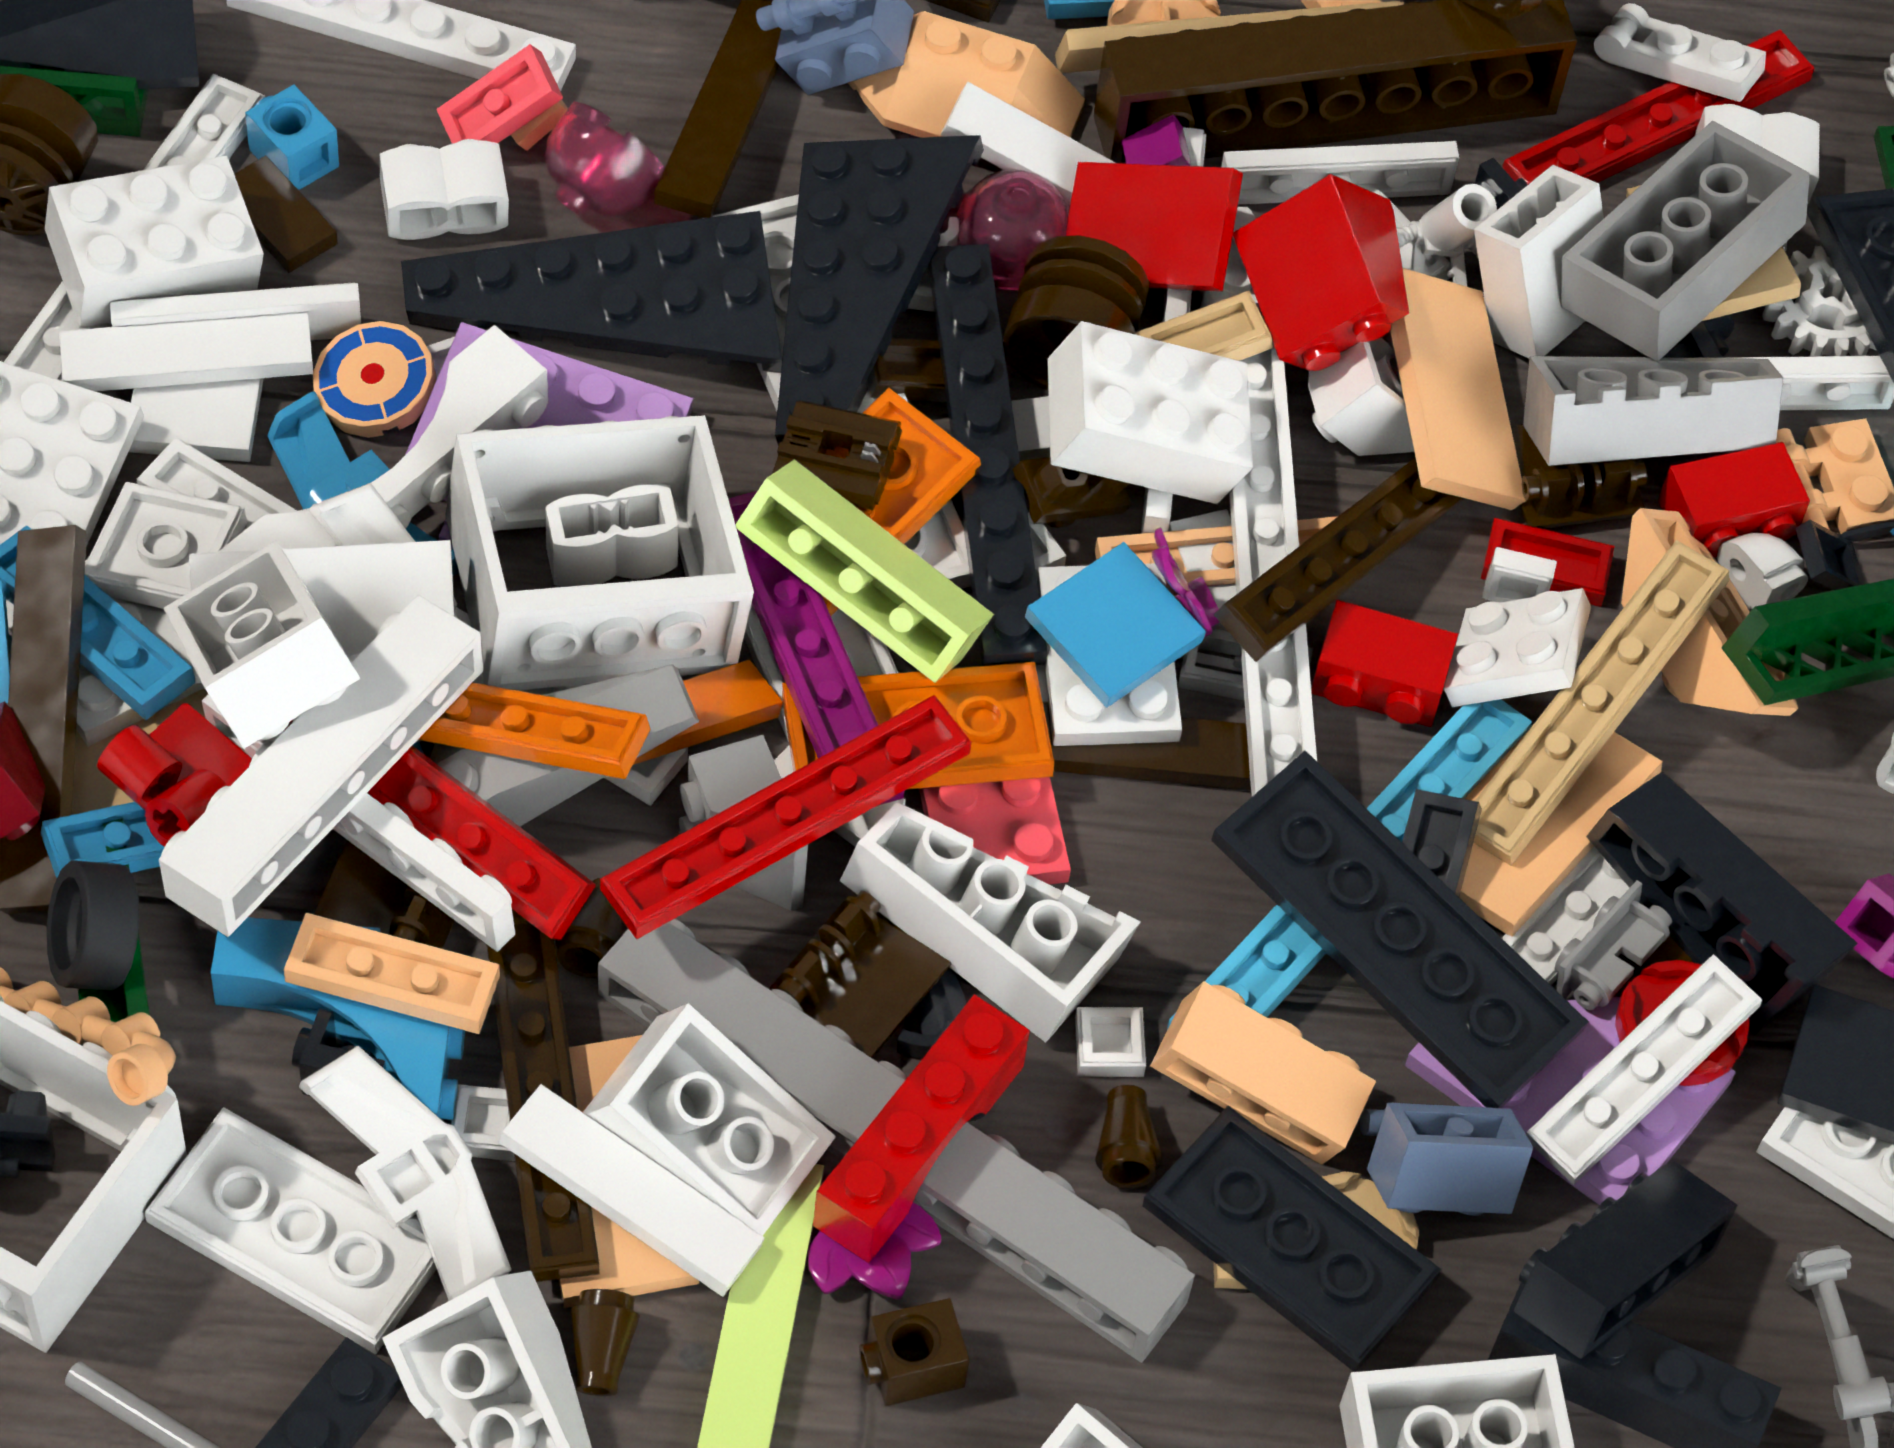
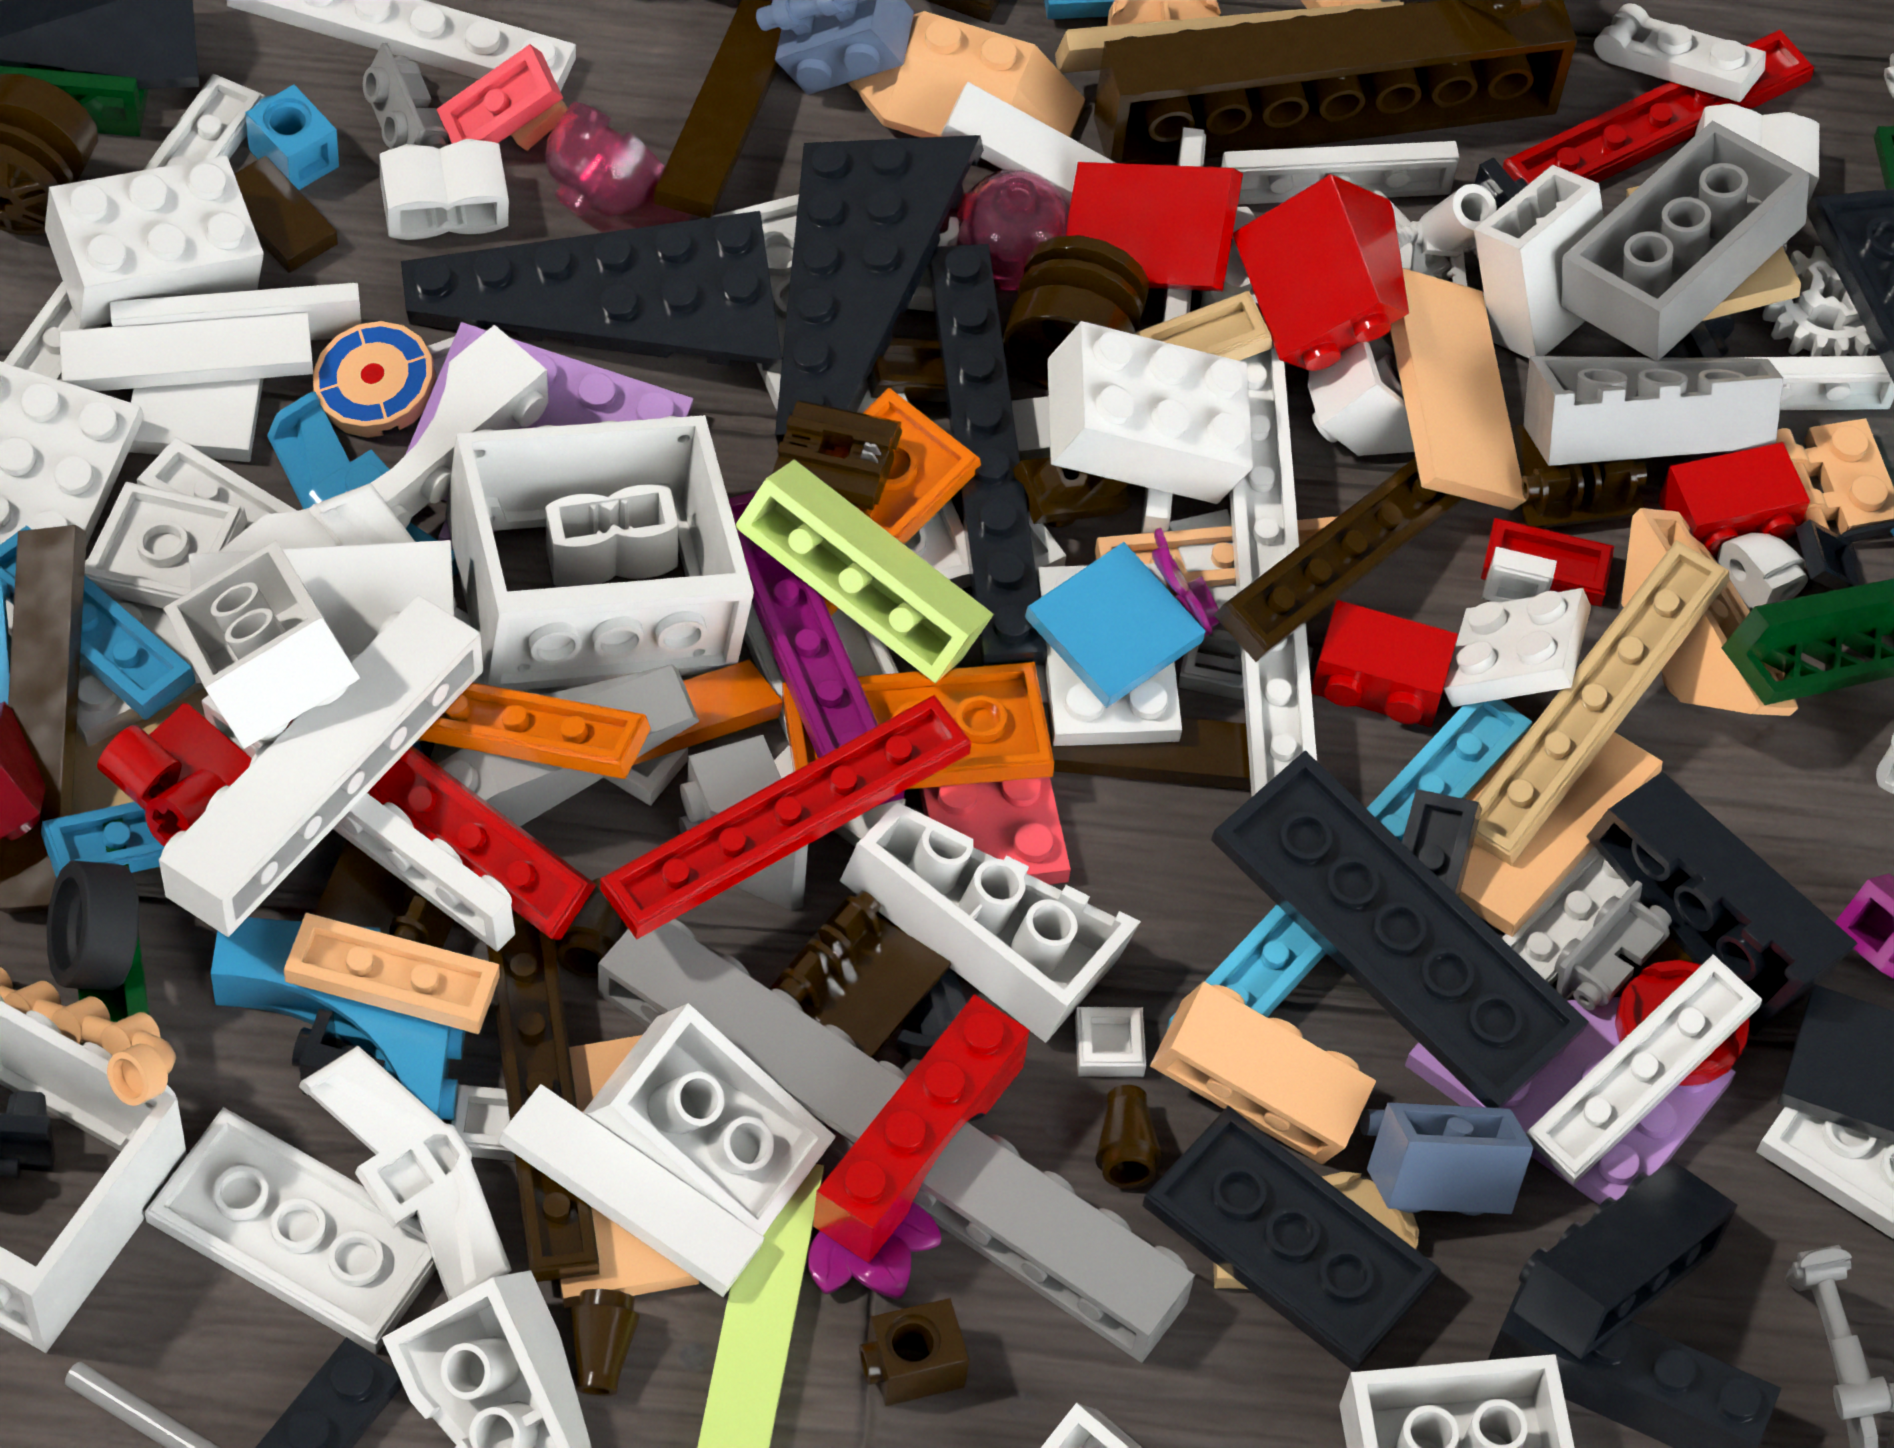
magenta tile [1121,115,1191,166] -> none
none -> light grey hinge [362,43,449,149]

